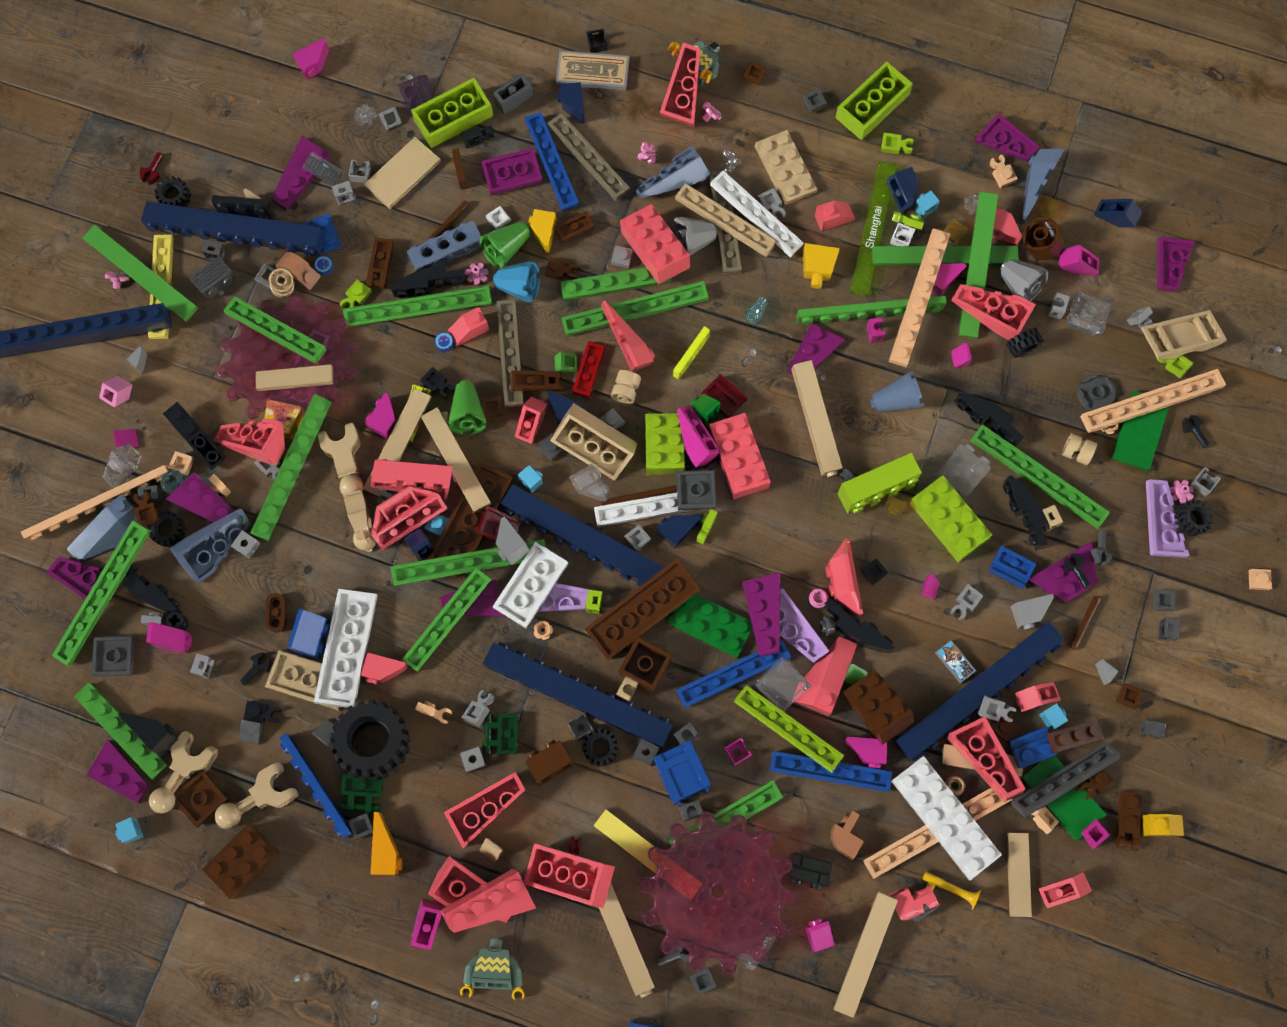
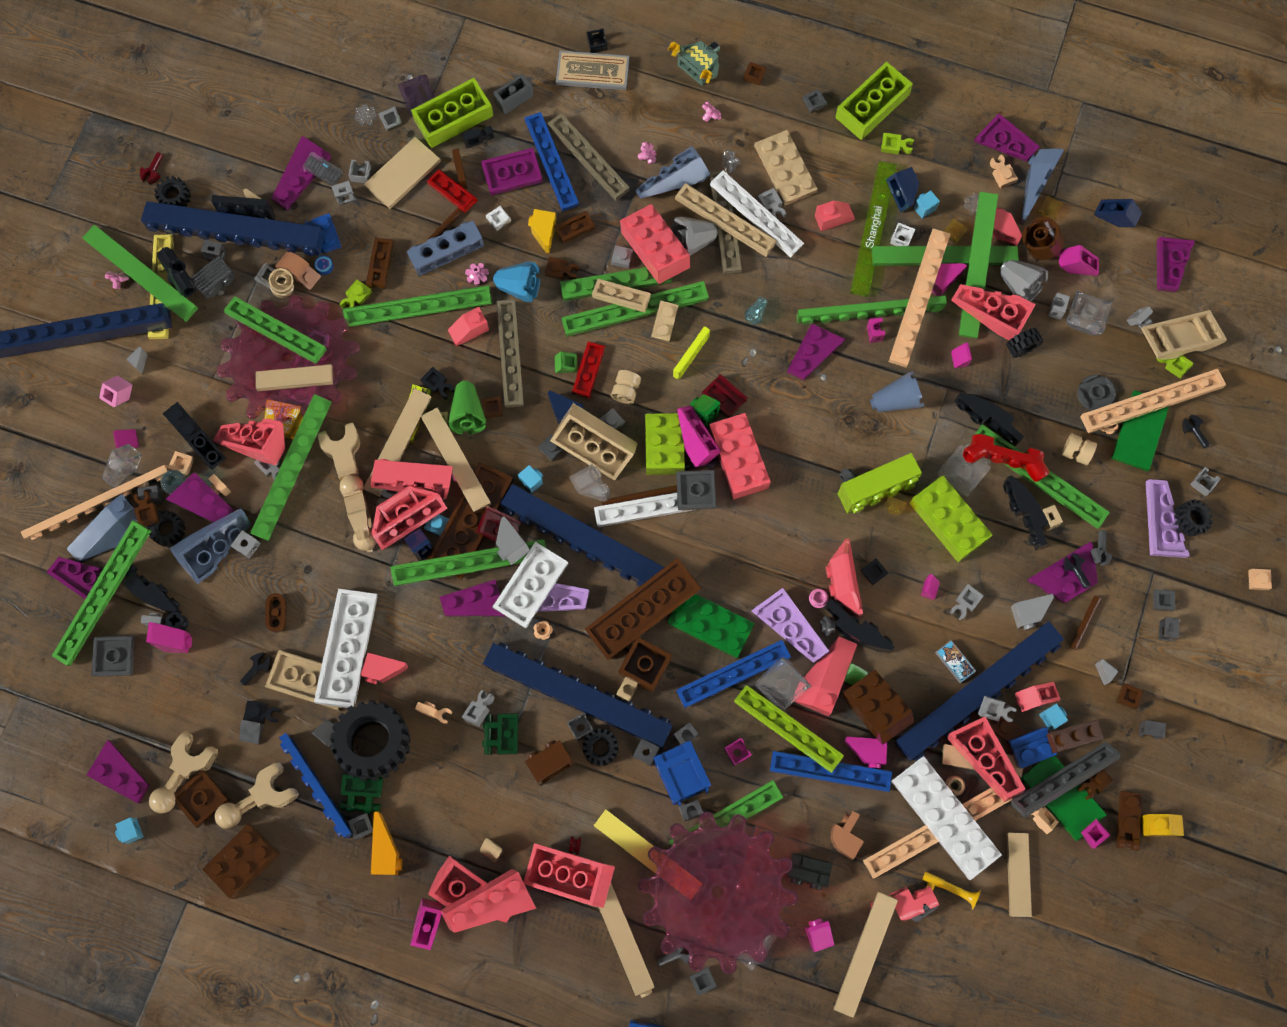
bright green plate [74,683,169,780] -> none
black slope [118,712,178,757] -> none
light grey piece [190,654,215,679] -> none
slope [287,609,331,659] -> none
dark pink slope [292,38,329,79] -> none
dark pink slope [366,392,397,440] -> none
black slope [391,264,467,299] -> none
bright green plate [402,567,491,672] -> none
tile [435,332,454,352] -> none
coral wedge [444,771,526,848] -> none
light grey piece [460,746,487,773] -> none
sand green torso [460,939,524,1000] -> none
bright green cone [479,221,531,268] -> none
reddish brown plate [510,370,563,393] -> none
coral slope [515,396,548,444] -> none
dark blue slope [557,82,585,124] -> none
lime piece [585,590,603,614] -> none
coral wedge [601,301,655,372] -> none
light grey plate [624,525,651,552] -> none
dark blue slope [658,515,702,549] -> none
coral wedge [660,42,700,127] -> none
lime plate [696,509,718,544] -> none
magenta wing [742,572,781,657] -> none
tan brick [791,360,842,478] -> none
yellow torso [803,243,840,289] -> none
lime plate [892,211,924,230] -> none
blue plate [988,546,1036,589] -> none
coral slope [1039,872,1092,908] -> none
bright pink plant [1170,480,1194,504] -> none
none -> black piece [157,247,196,298]
none -> red tile [427,169,478,213]
none -> tan plate [592,279,651,312]
none -> tan plate [651,301,679,342]
none -> red plate [963,434,1049,482]

